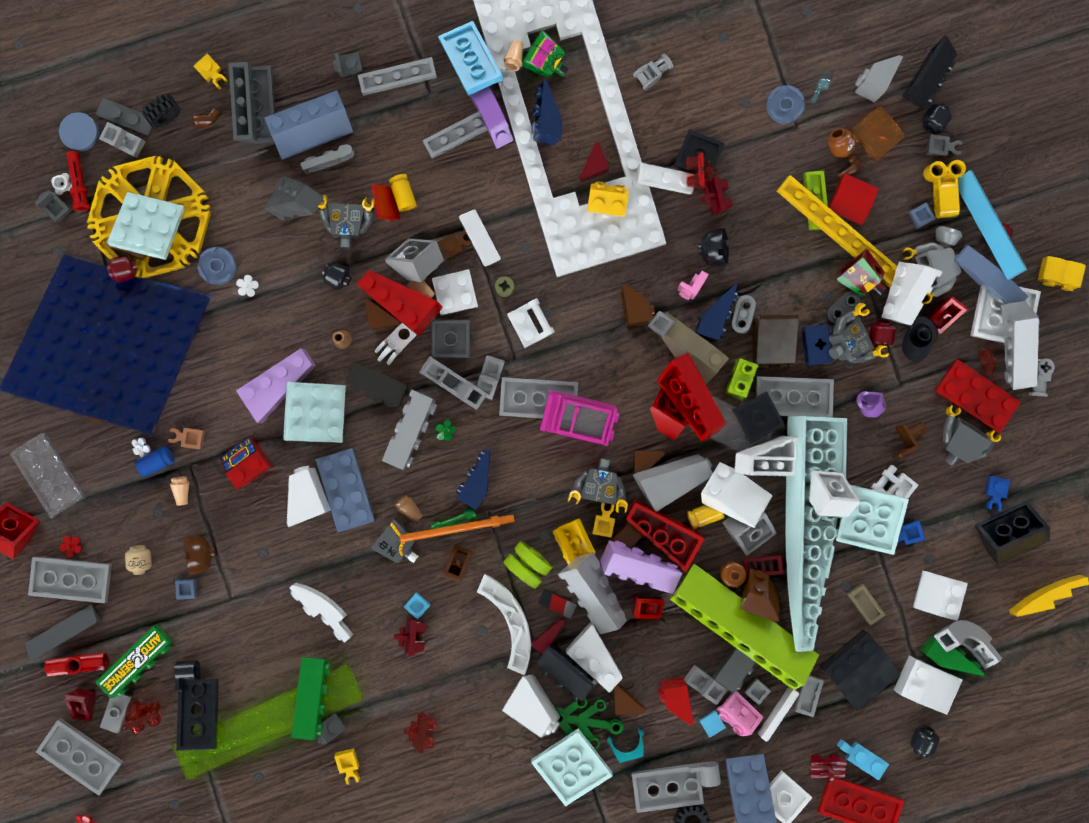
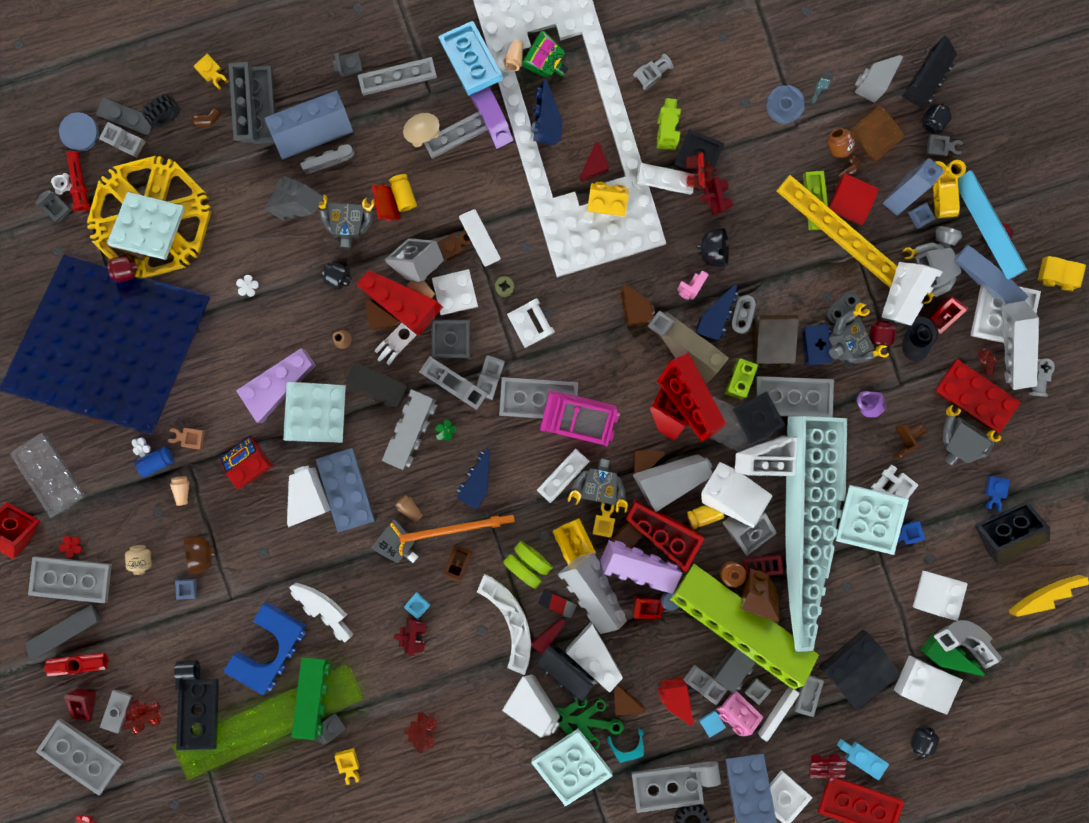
brick [95,624,174,699] -> none
sand blue tile [197,247,237,285] -> none
green bar [430,508,477,529] -> none
white slope [809,470,860,517] -> none
torso [837,249,886,296] -> none
dark tan tile [847,583,885,626] -> none
none -> blue arch [223,602,306,695]
none -> tan dish [403,113,440,147]
none -> white tile [537,449,590,503]
none -> lime hips [656,98,681,150]
none -> sand blue tile [661,591,681,610]
none -> sand blue slope [882,158,944,215]

